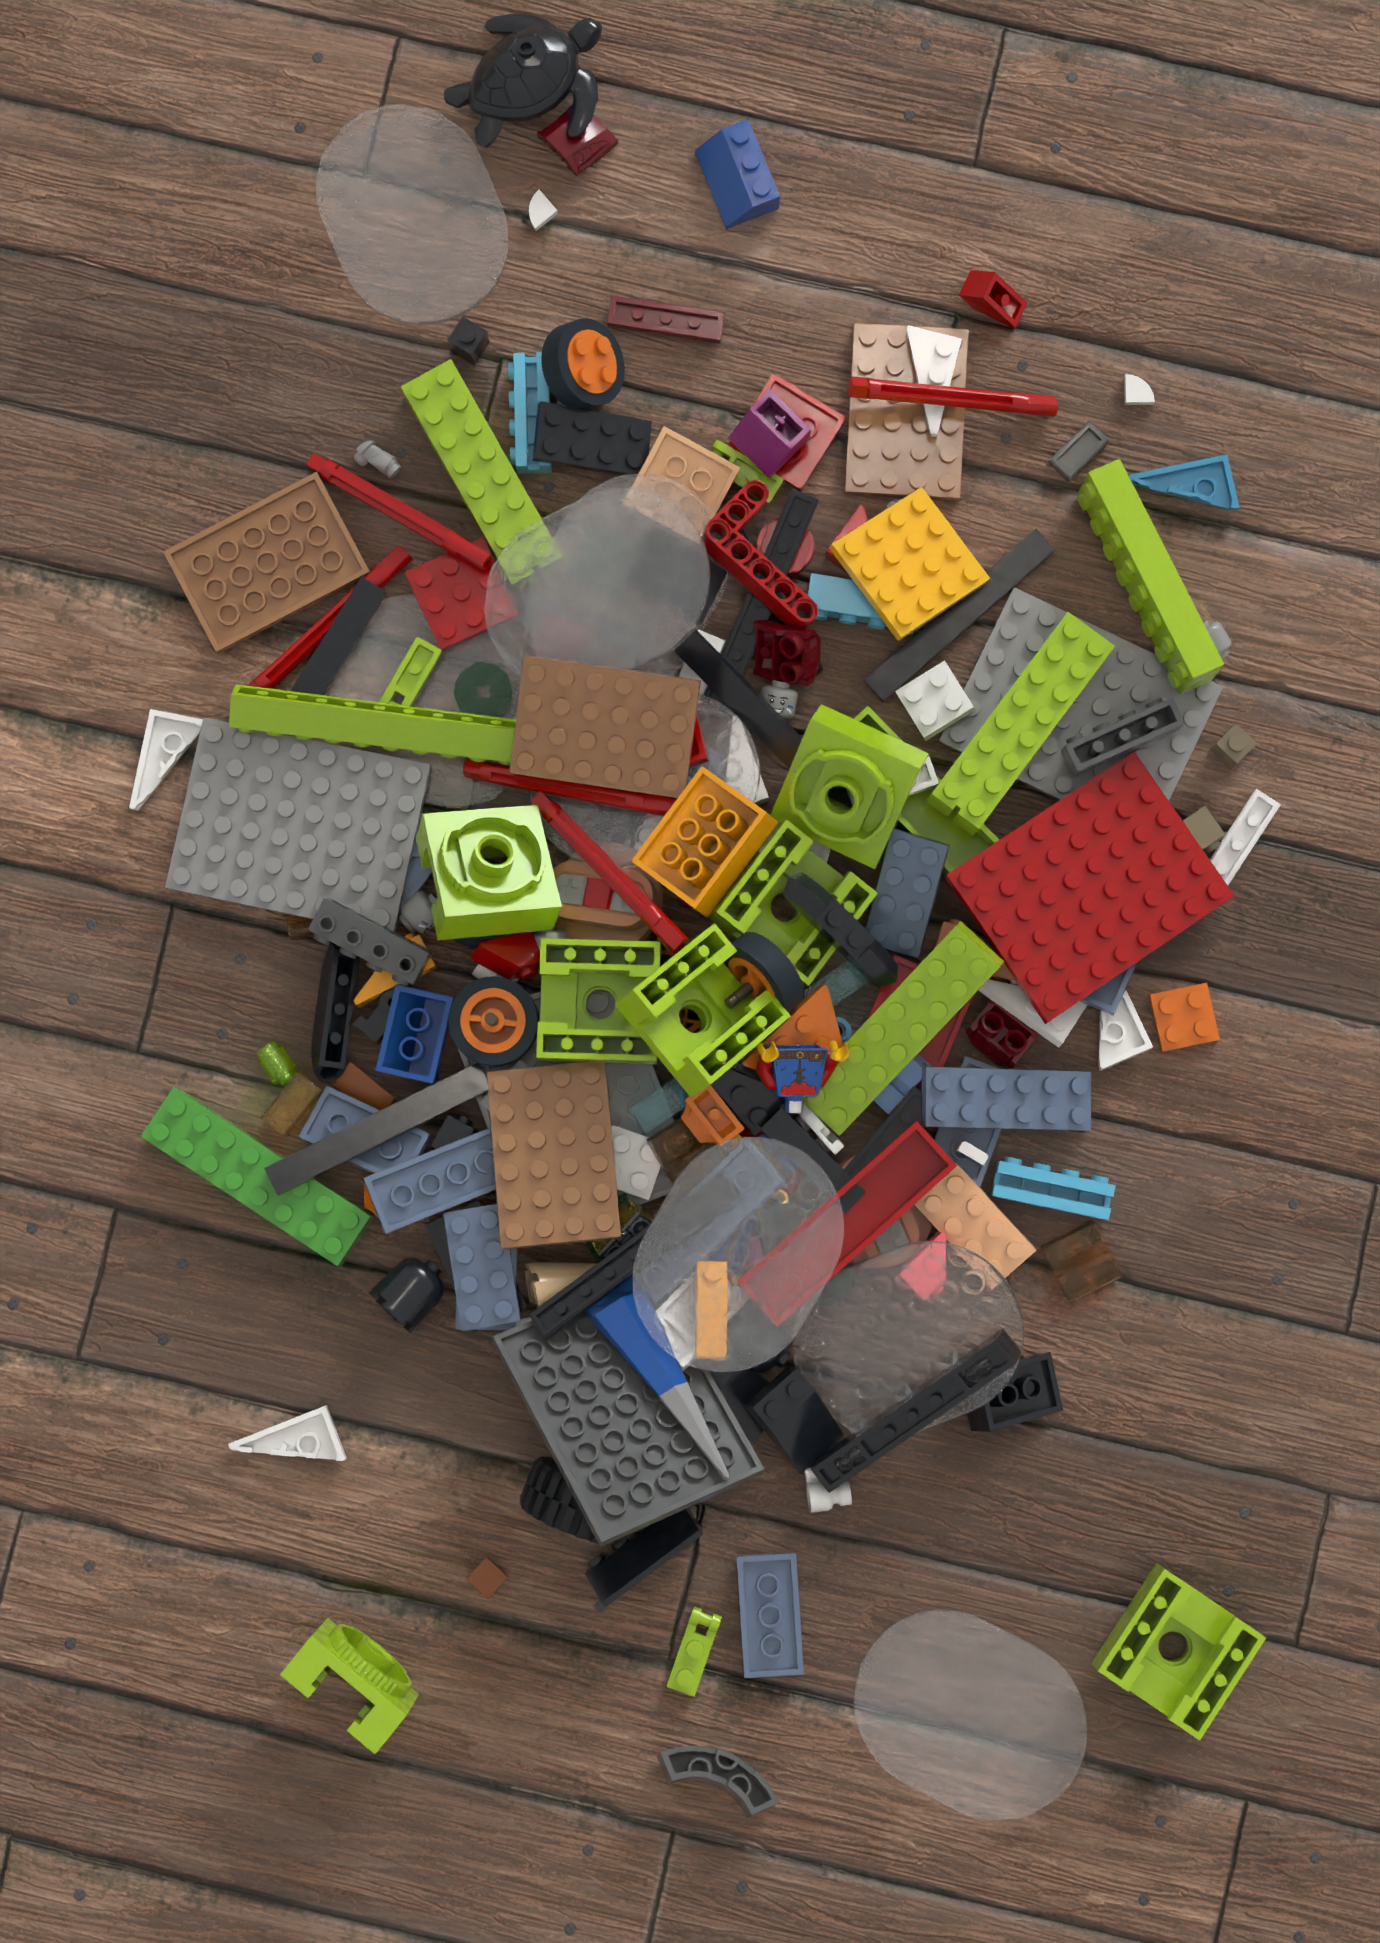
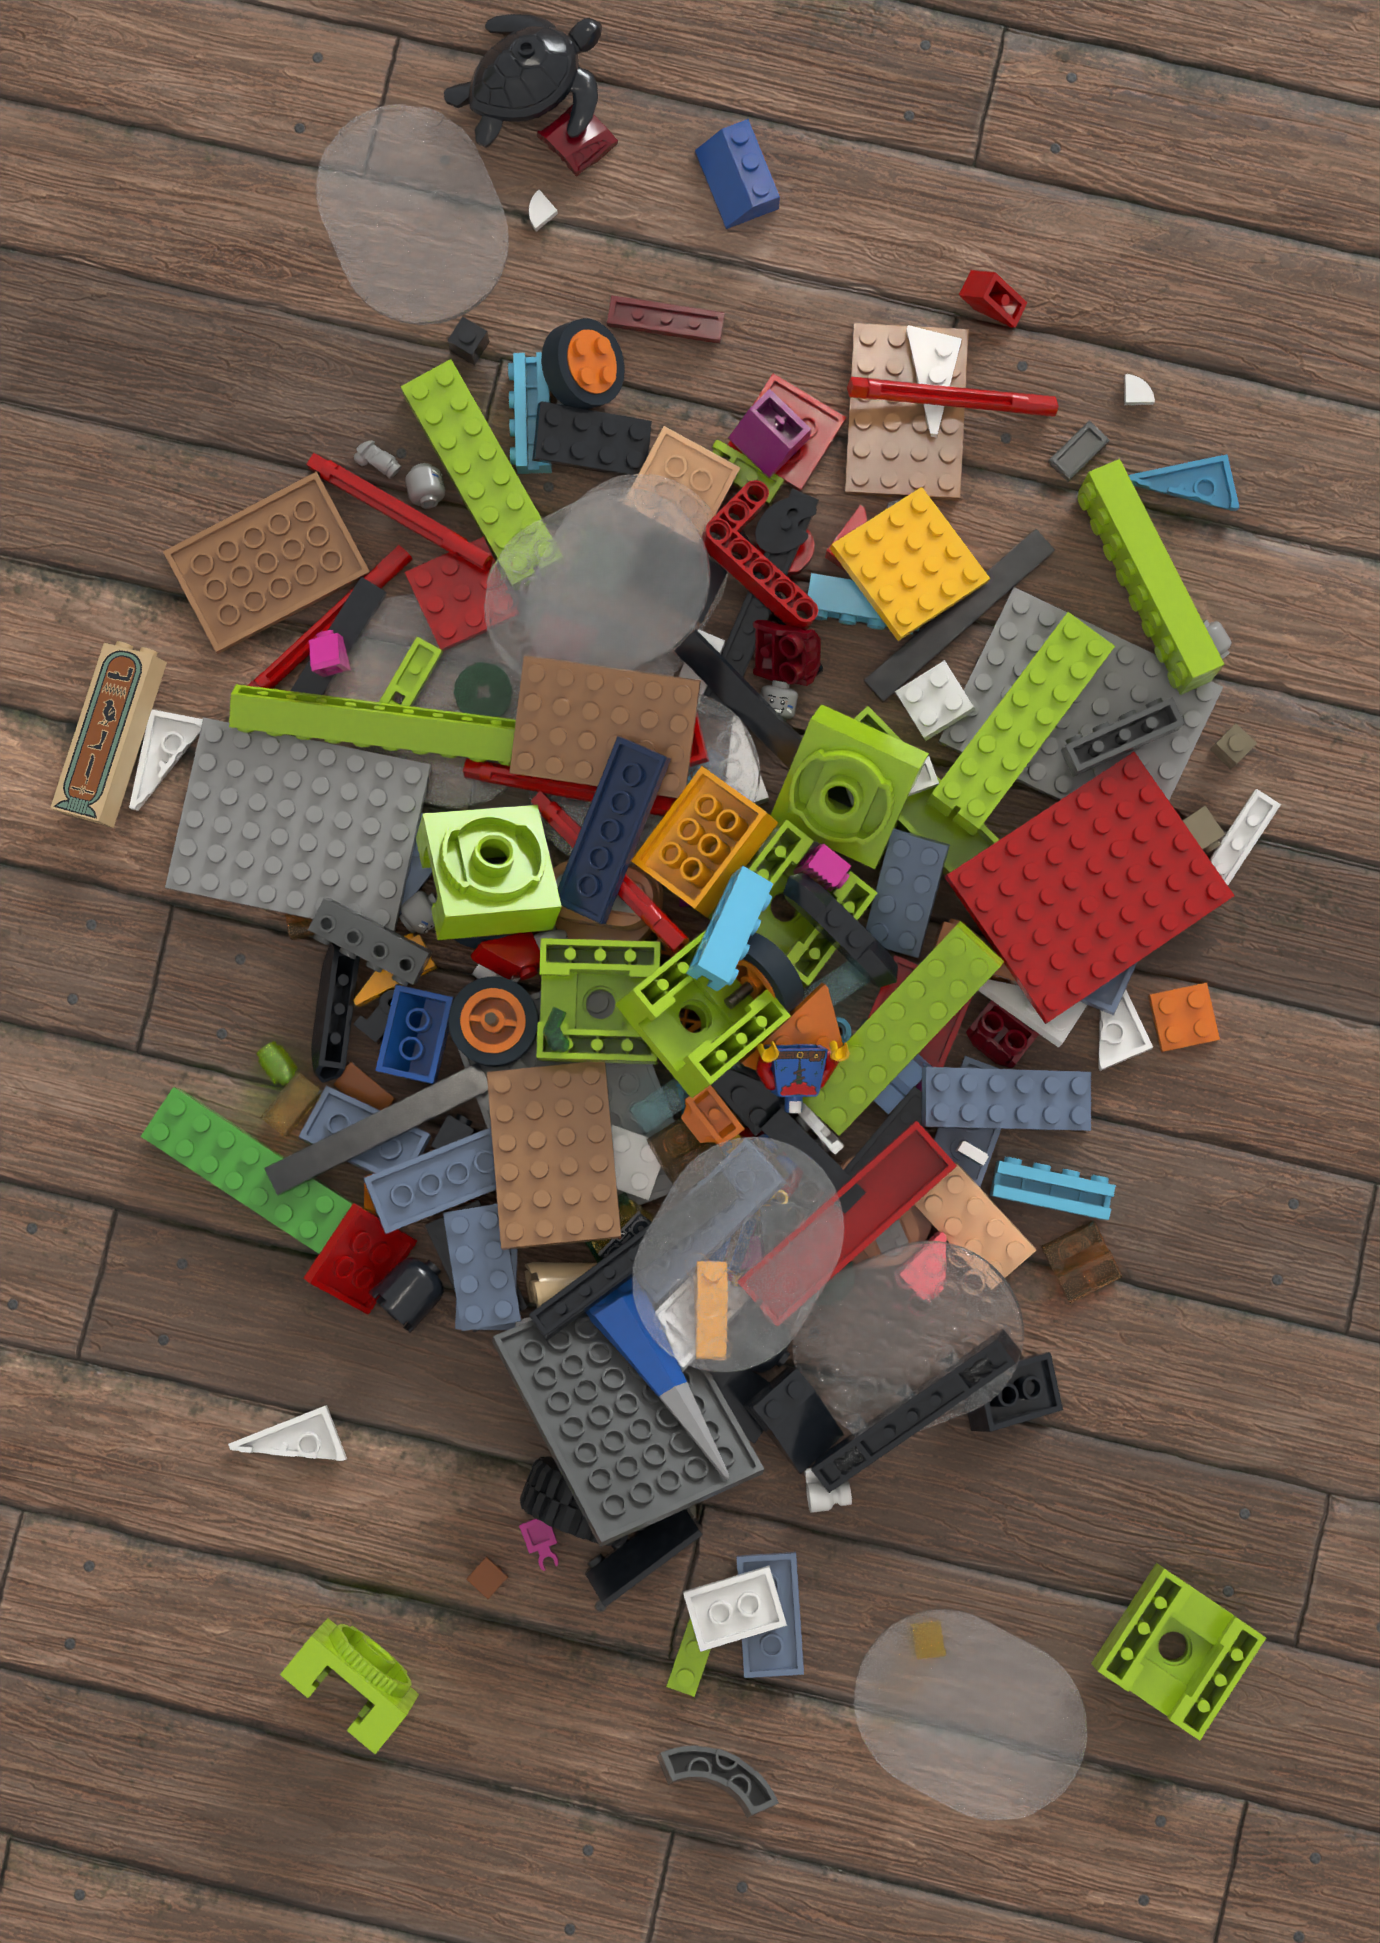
none -> brick [50,641,167,828]
none -> red plate [304,1203,417,1315]
none -> dark pink slope [309,630,351,677]
none -> light grey head [405,463,446,509]
none -> dark pink plate [519,1519,559,1571]
none -> clear green arm [543,1007,570,1053]
none -> dark blue tile [557,736,671,925]
none -> white plate [683,1566,787,1652]
none -> medium azure brick [686,866,773,991]
none -> black piece [755,496,817,554]
none -> dark pink brick [793,843,851,892]
none -> clear yellow panel [910,1620,947,1660]

